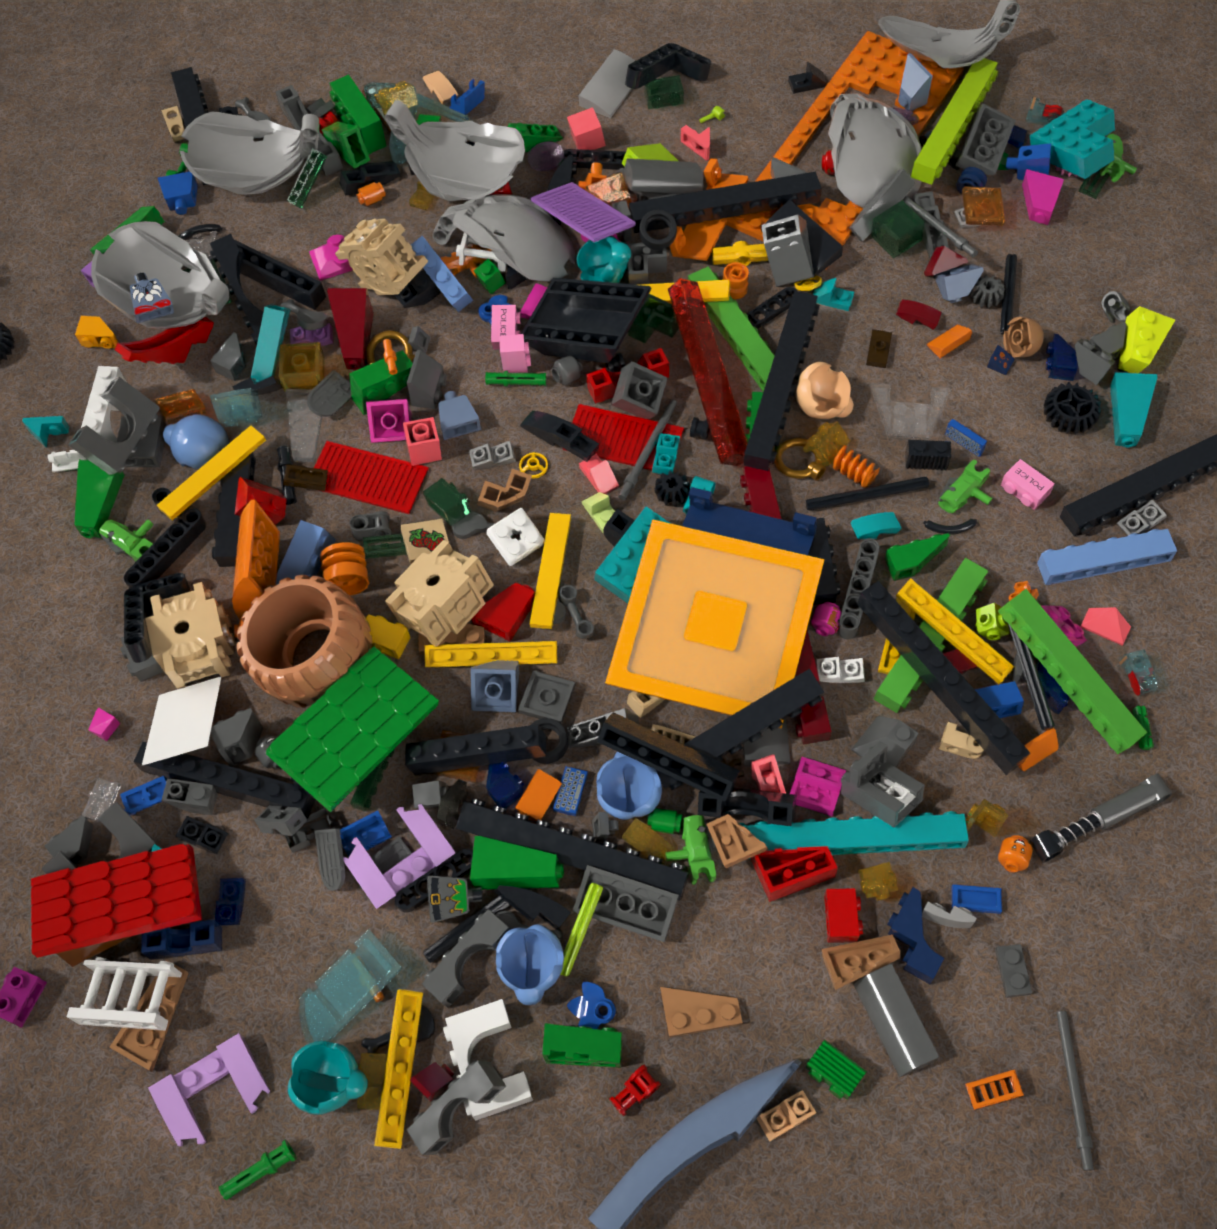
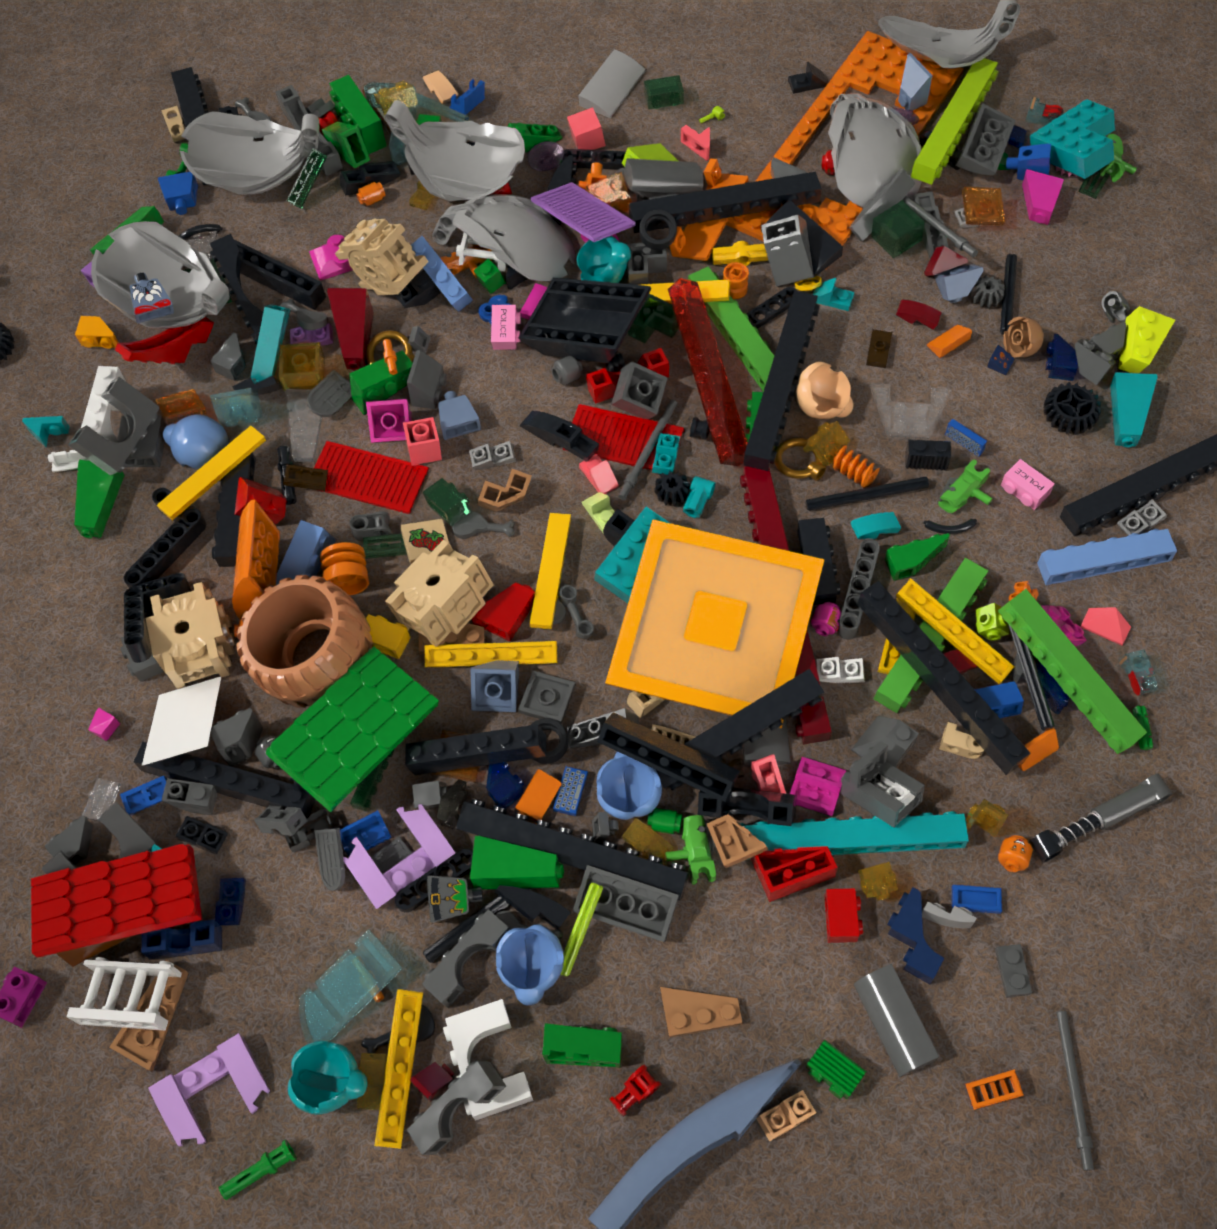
bright green piece [99,519,154,561] -> none
green pin [485,371,546,387] -> none
white brick [487,508,545,566] -> none
bright pink brick [499,334,531,373] -> none
yellow piece [519,452,548,479] -> none
blue plate [567,982,616,1029] -> none
dark grey hinge [612,200,632,242] -> none
black beam [625,43,711,89] -> none
dark blue bracket [682,487,817,556] -> none
medium nougat wing [822,935,900,990] -> none
dark blue wheel [956,167,987,198] -> none

